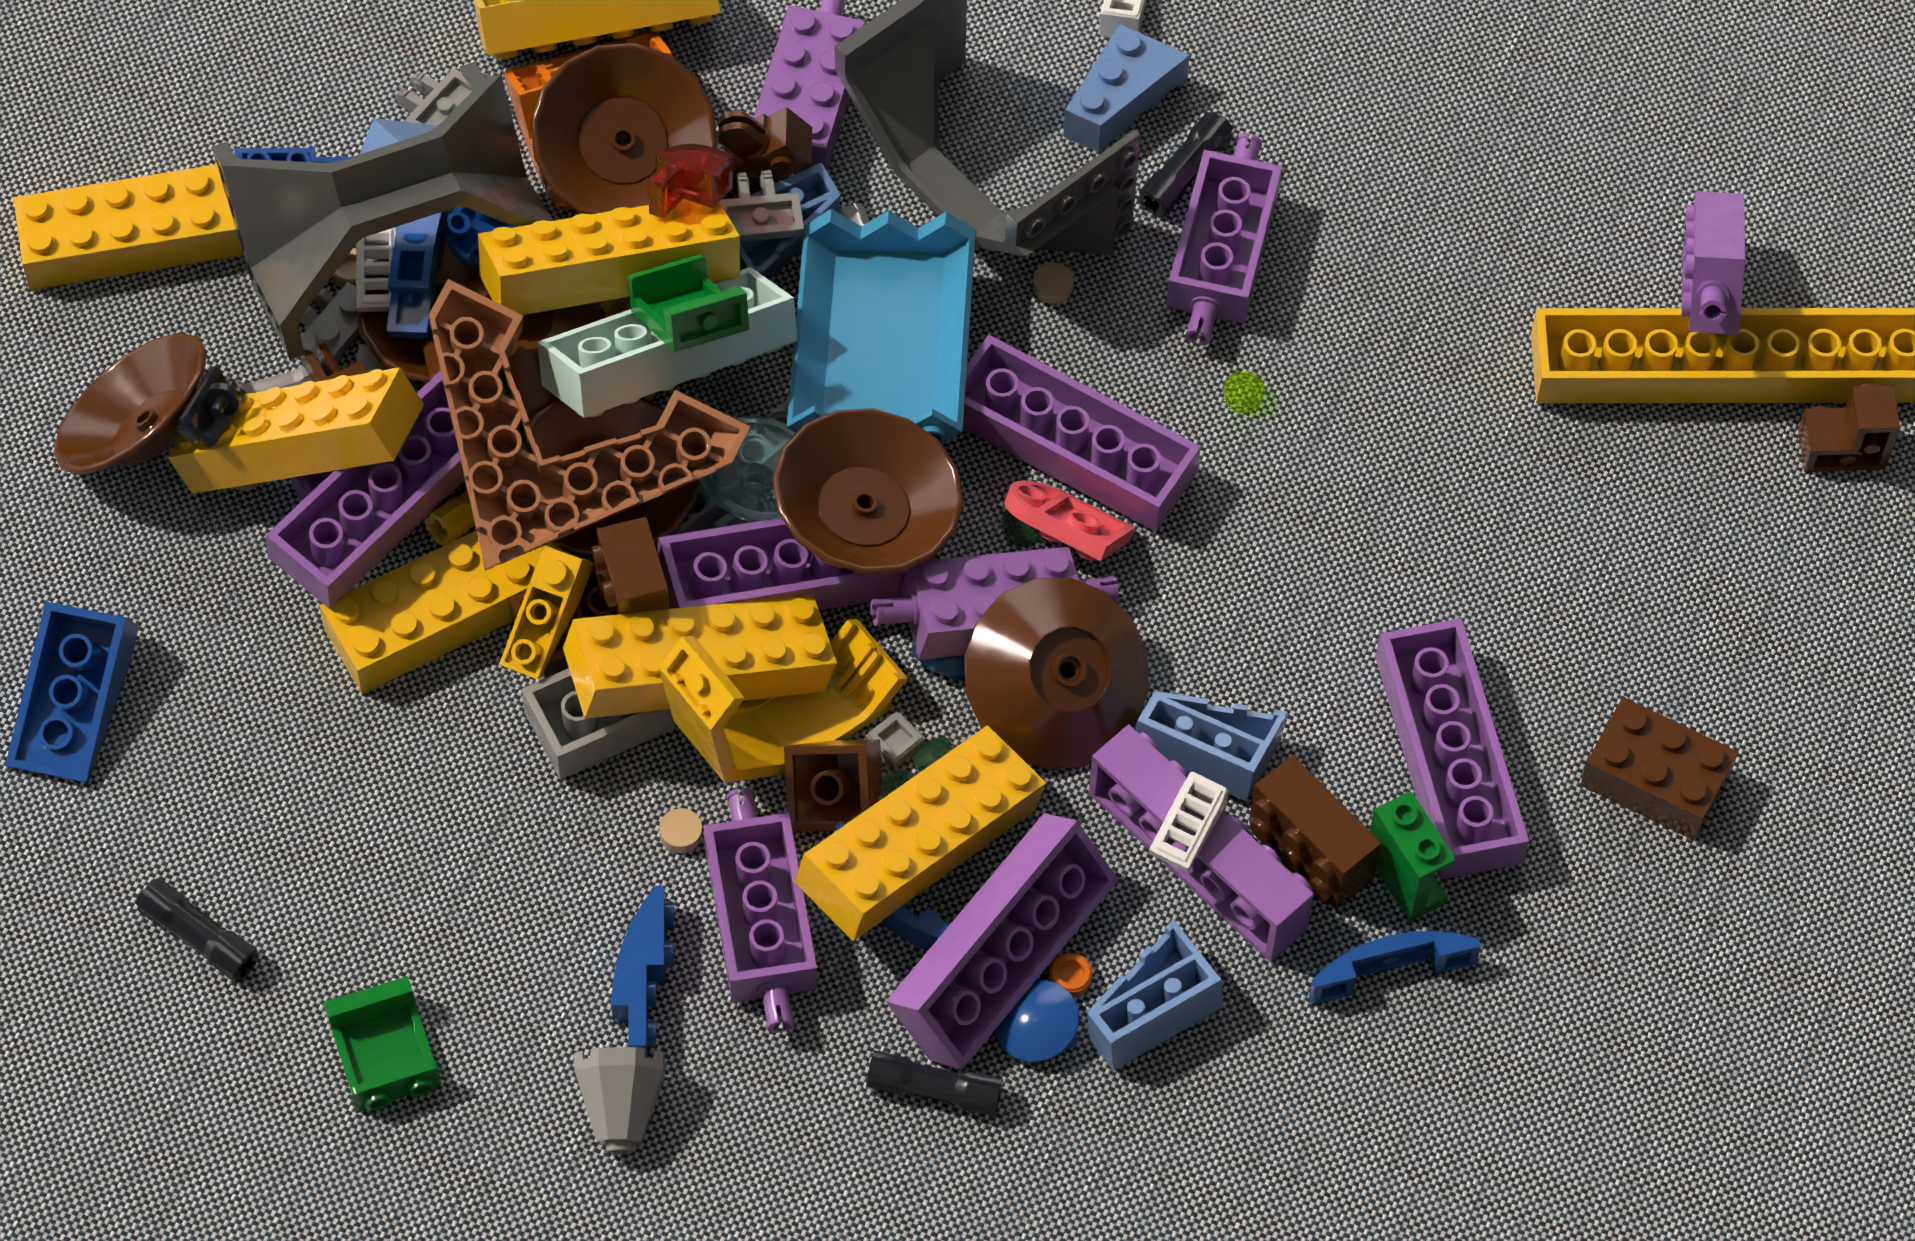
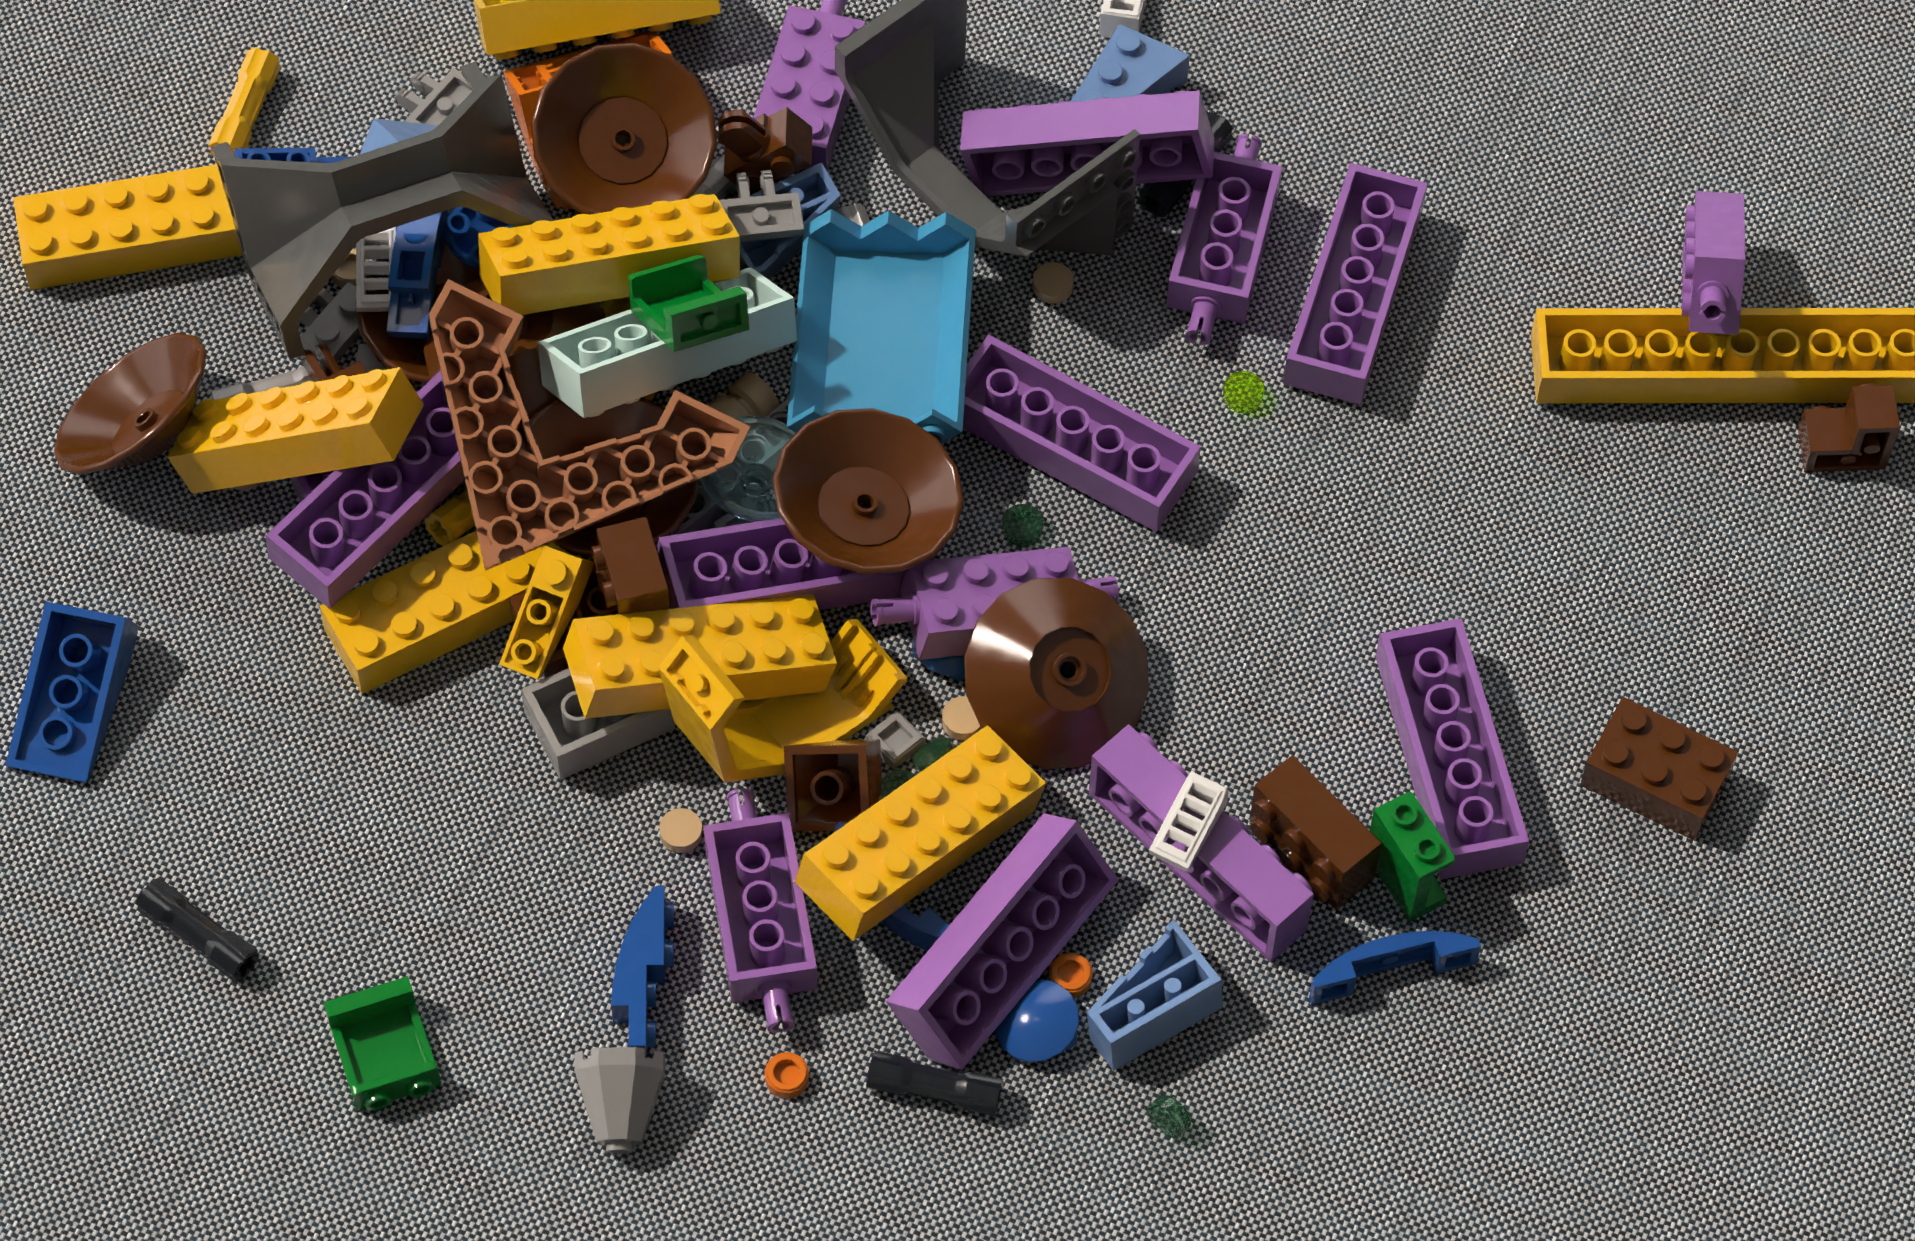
black hips [176,366,246,447] -> none
clear red brick [646,144,733,219] -> none
coral plate [1004,481,1136,561] -> none
medium blue wedge [1136,691,1288,802] -> none
none -> yellow axle [208,47,281,156]
none -> tan wheel [708,372,780,430]
none -> orange tile [765,1052,809,1099]
none -> tan tile [942,696,981,741]
none -> medium lavender brick [960,90,1215,197]
none -> clear green tile [1147,1094,1191,1139]
none -> medium lavender brick [1283,163,1428,405]

